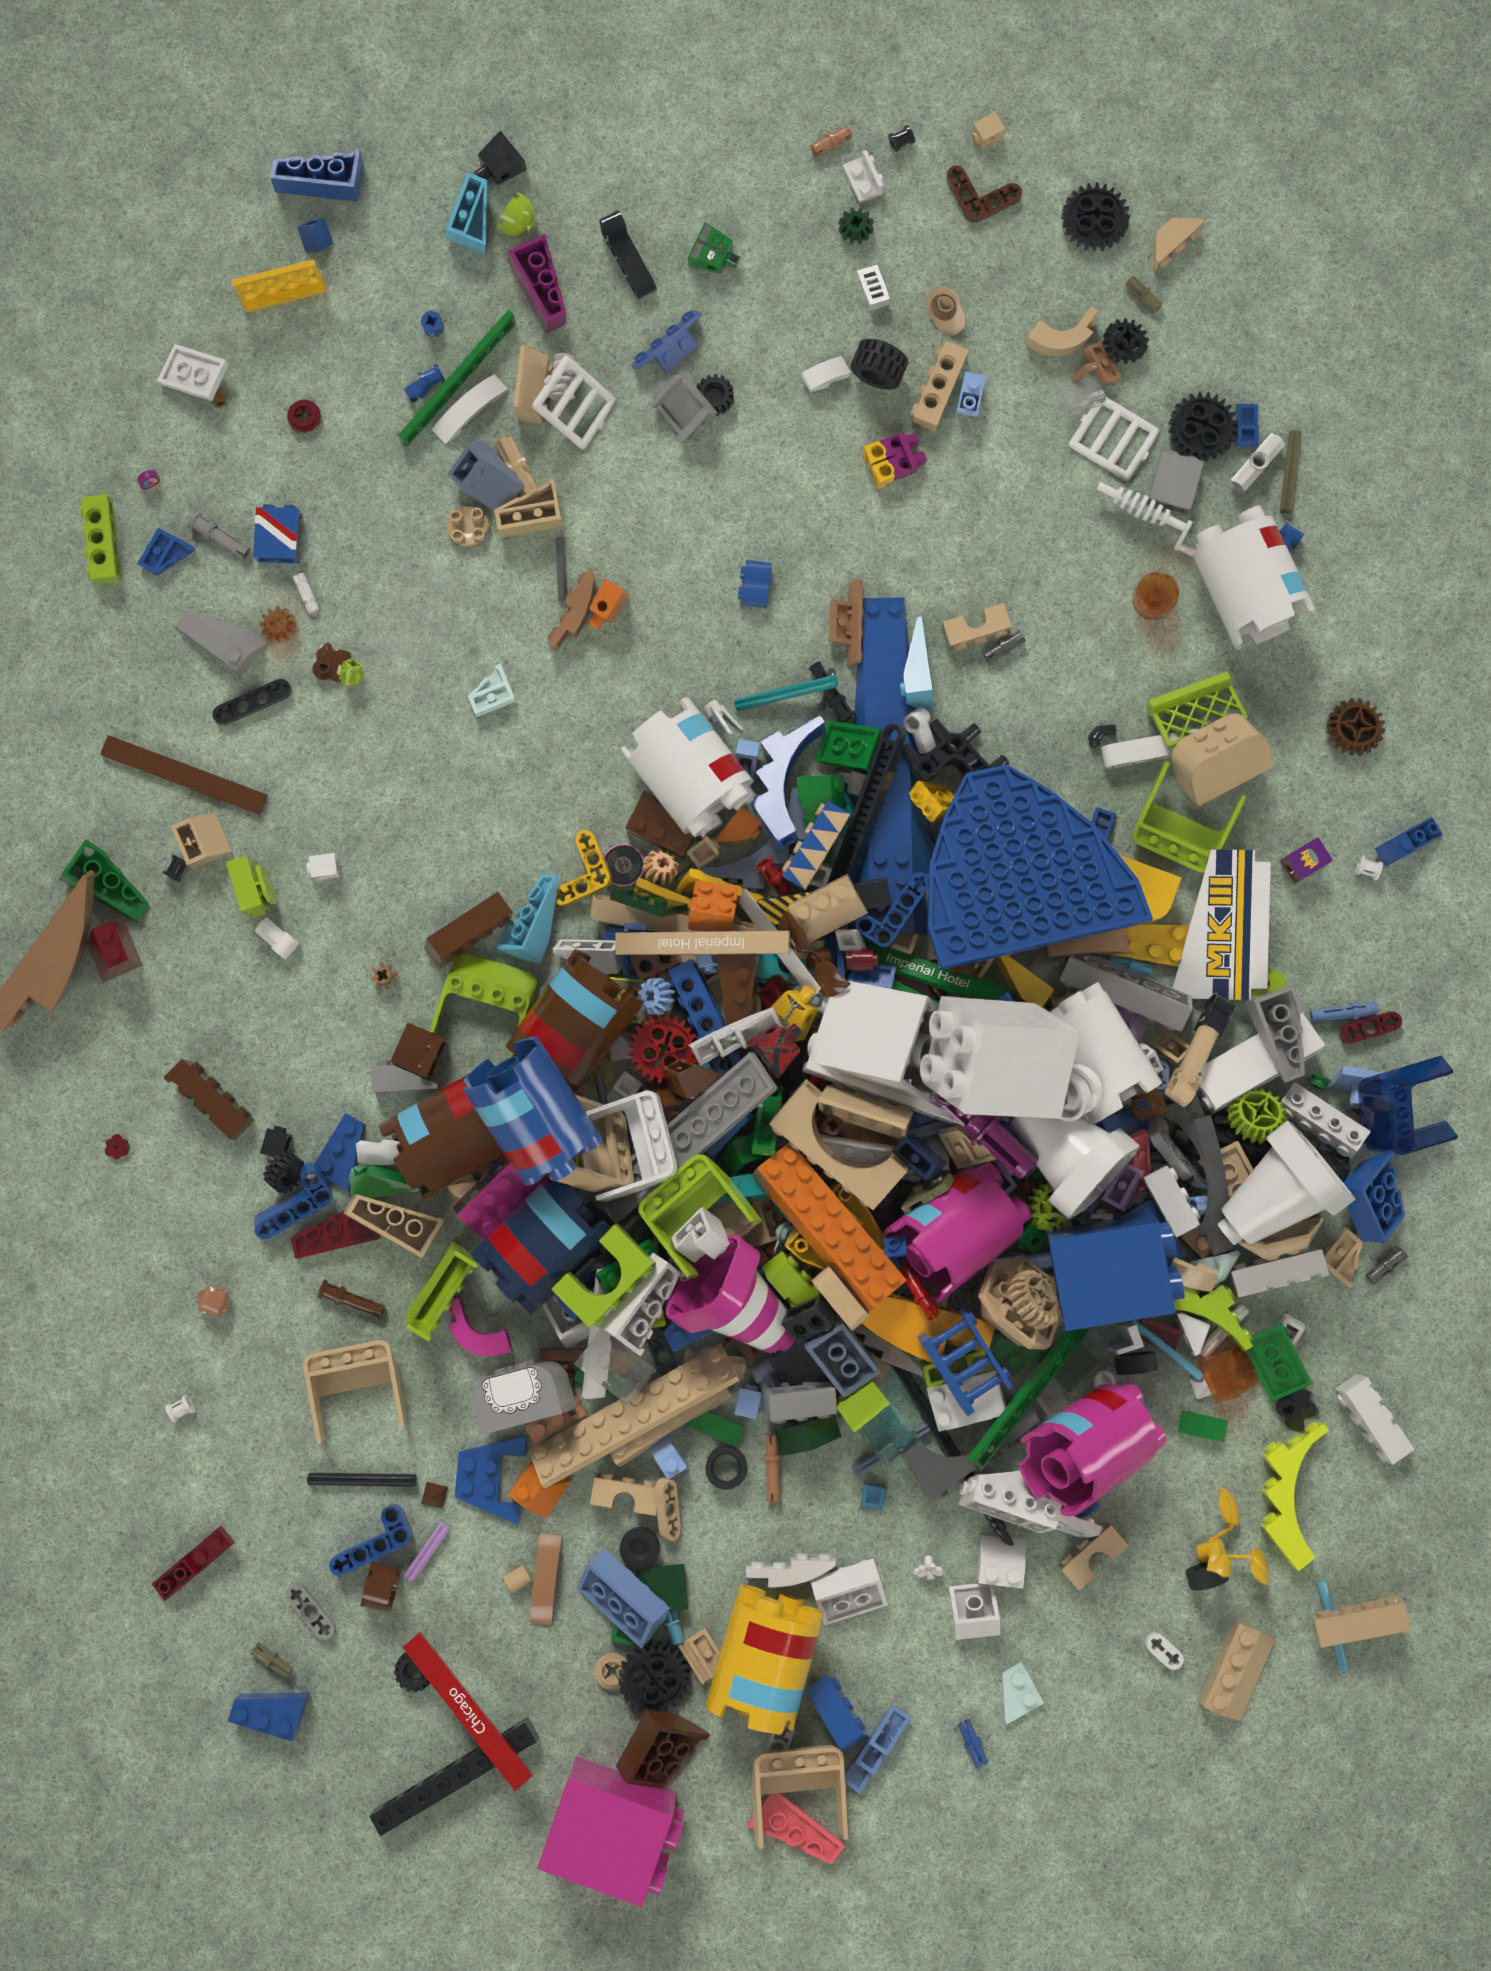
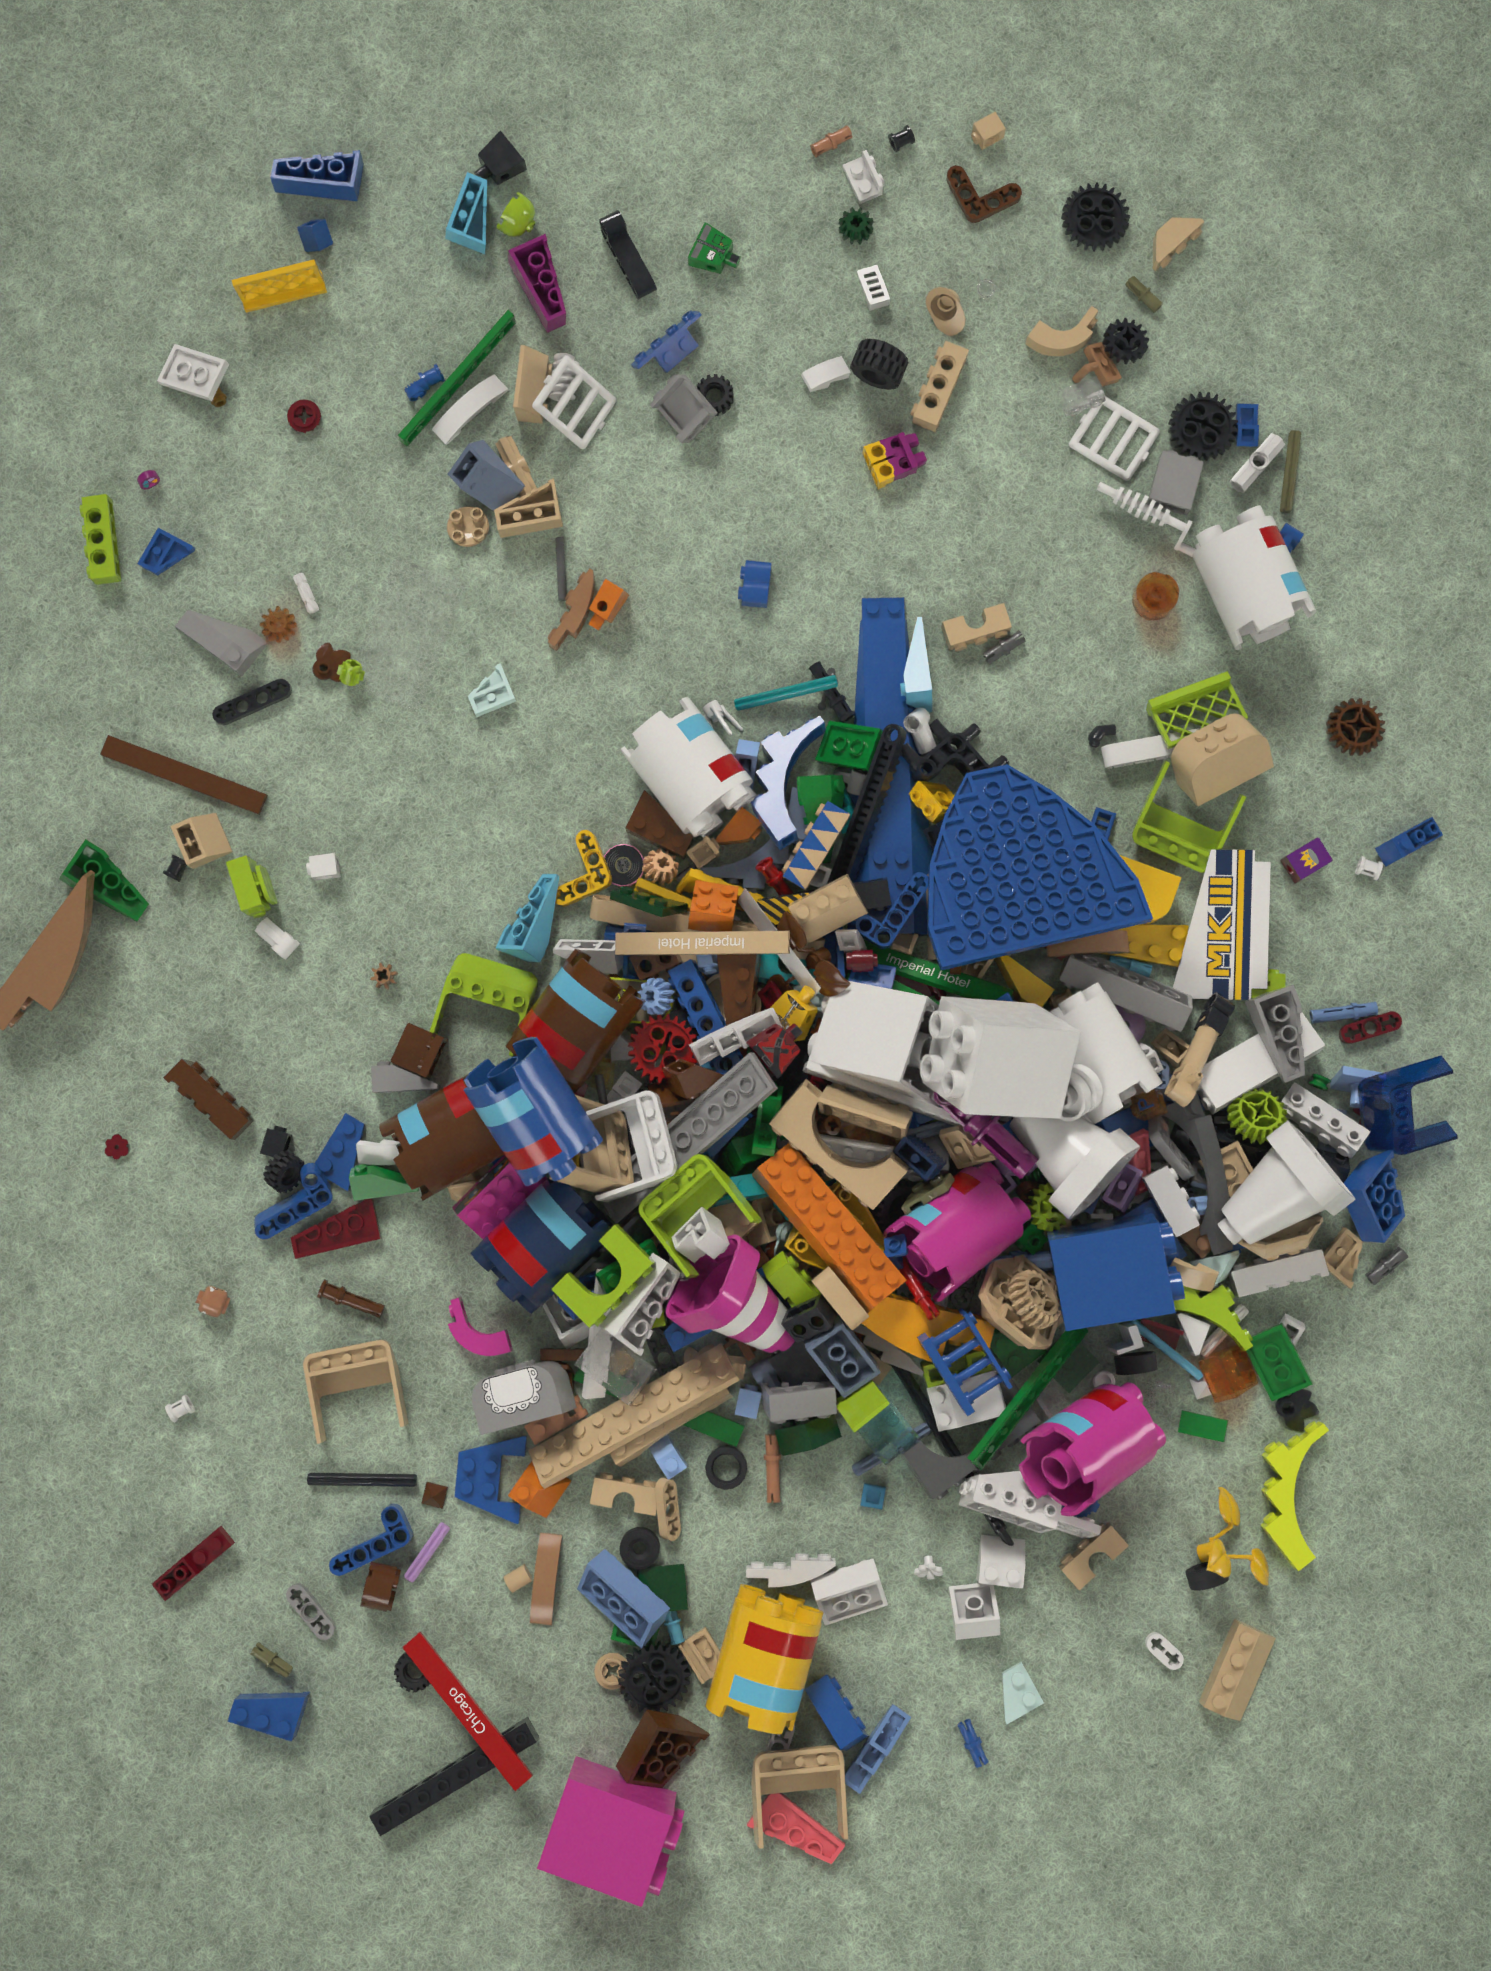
dark red slope [87,920,143,982] -> none
light grey pin [188,512,251,560] -> none
panel [253,504,302,564] -> none
tan wedge [343,1194,444,1258] -> none
lime windscreen [405,1241,478,1342] -> none
blue wheel [421,311,444,337] -> none
reddish brown wedge [424,892,513,969] -> none
medium nougat bracket [828,579,864,667] -> none
light blue slope [956,371,986,417] -> none
tan wedge [1312,1595,1411,1648] -> none
medium azure bar [1317,1580,1349,1672] -> none
white wedge [1335,1374,1414,1465] -> none

